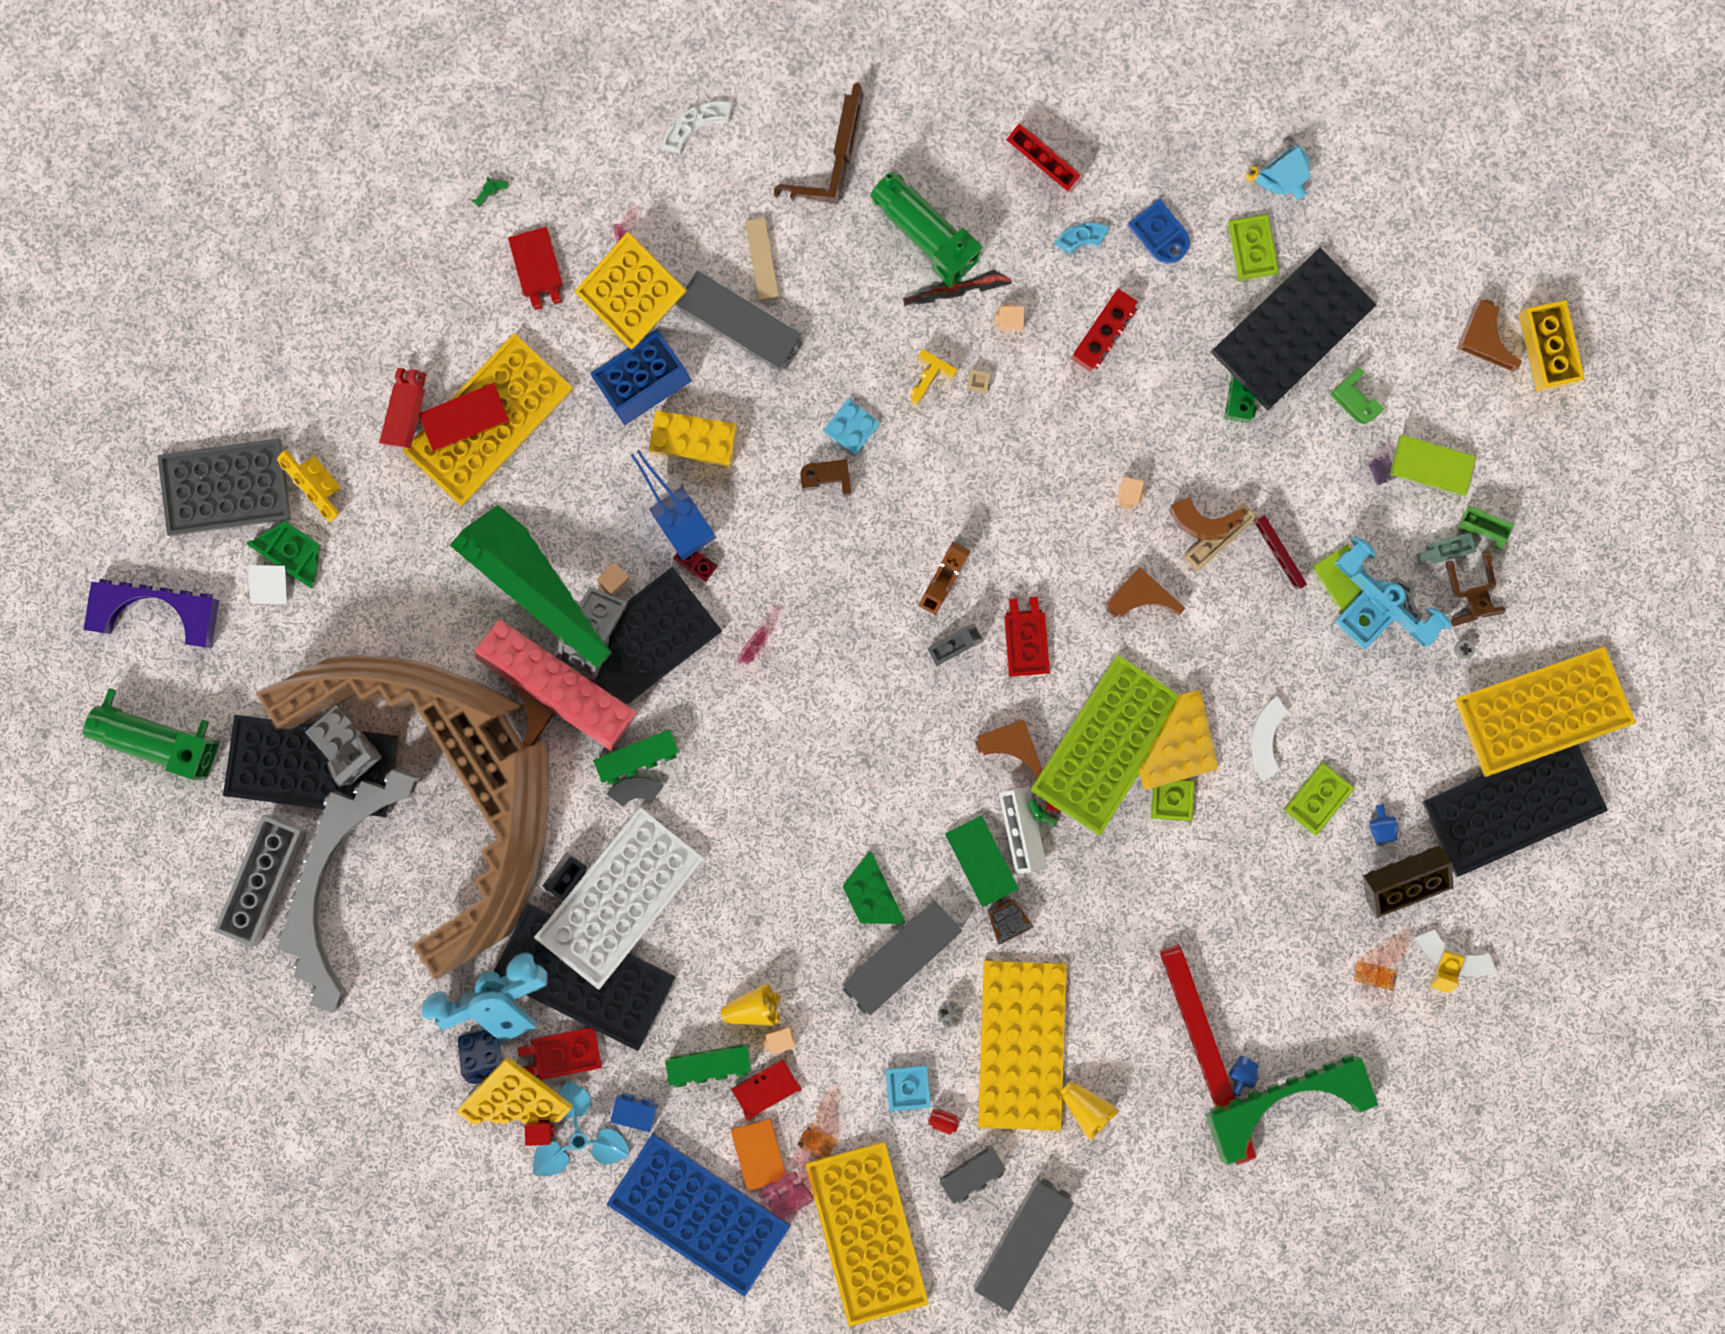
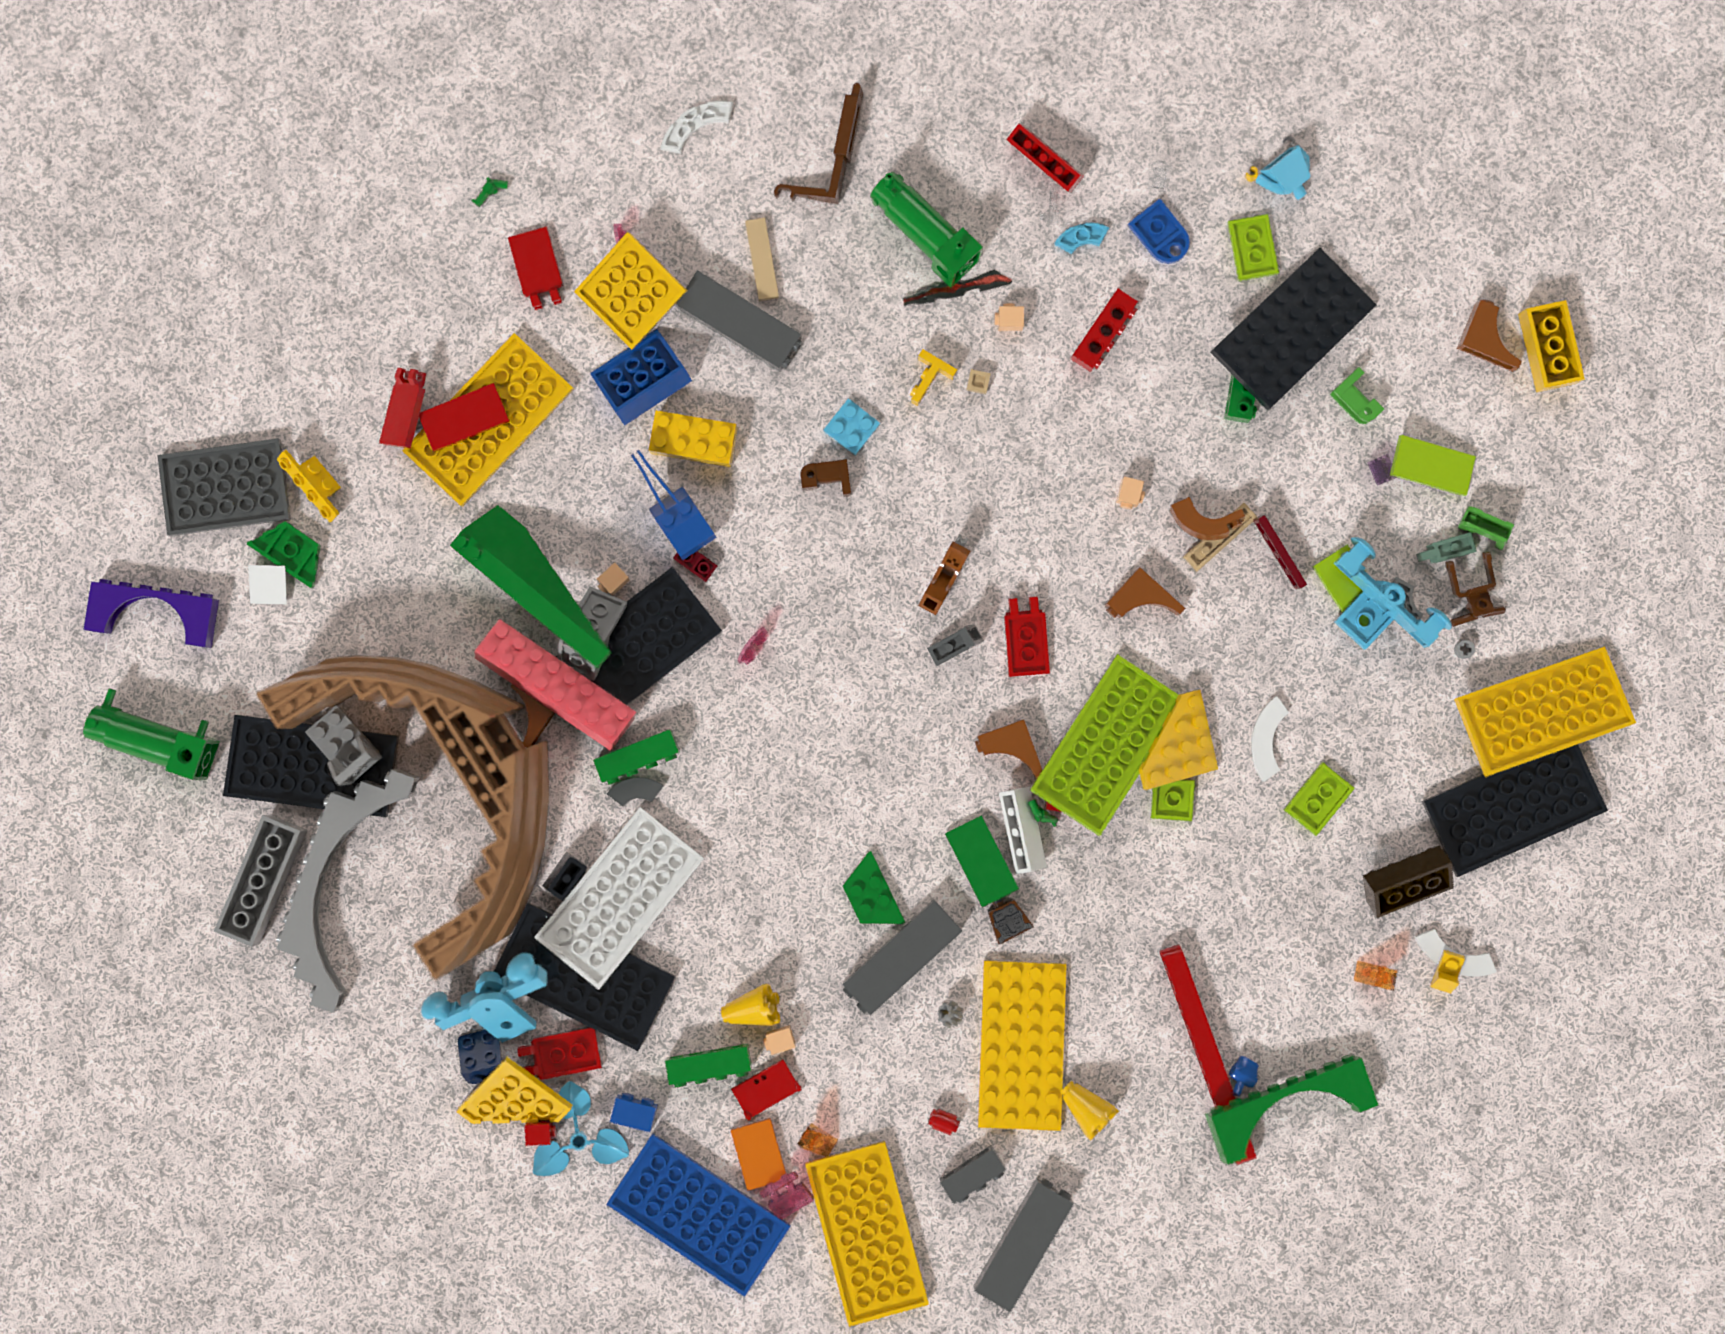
medium azure plate [885,1065,931,1112] -> none
blue piece [1369,804,1398,844] -> none

